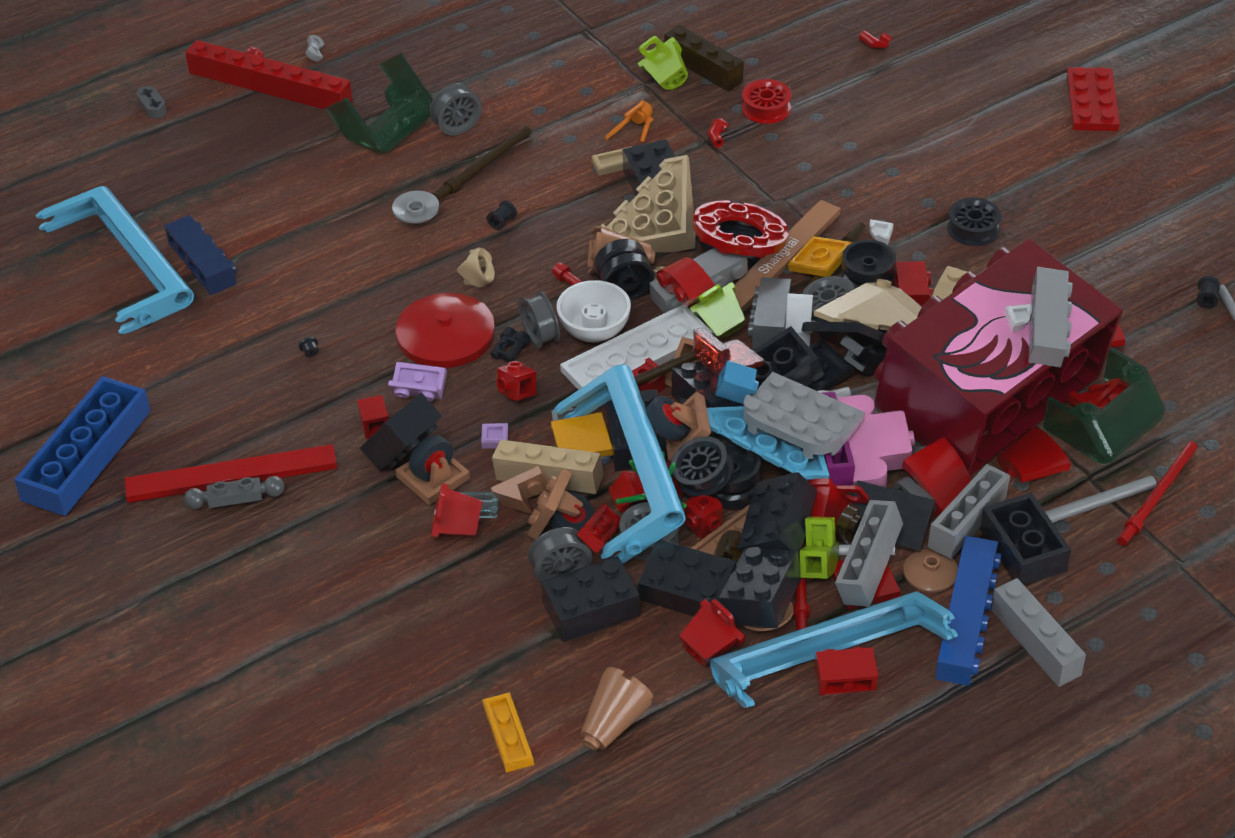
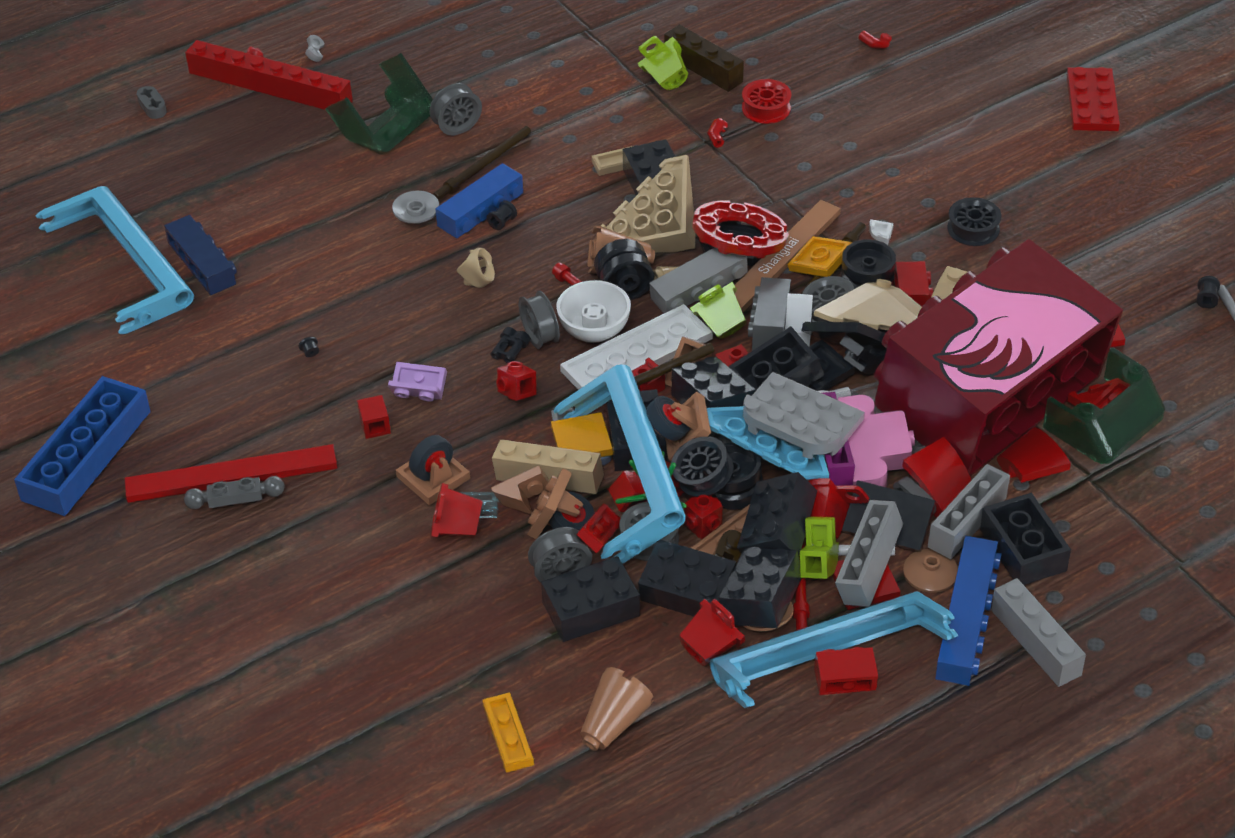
black brick [360,392,442,471] -> none
red dish [396,293,495,368] -> none
lavender tile [481,423,508,449] -> none
orange plant [605,100,653,142] -> none
red brick [656,257,715,307] -> none
clear red bracket [693,327,764,377] -> none
dark azure brick [715,360,759,404] -> none
dark brown plate [835,503,862,545] -> none
white tile [1004,304,1032,332] -> none
light grey brick [1029,267,1073,367] -> none
light grey piece [1045,476,1156,523] -> none
red bar [1117,441,1198,546] -> none
none -> blue brick [435,163,523,238]

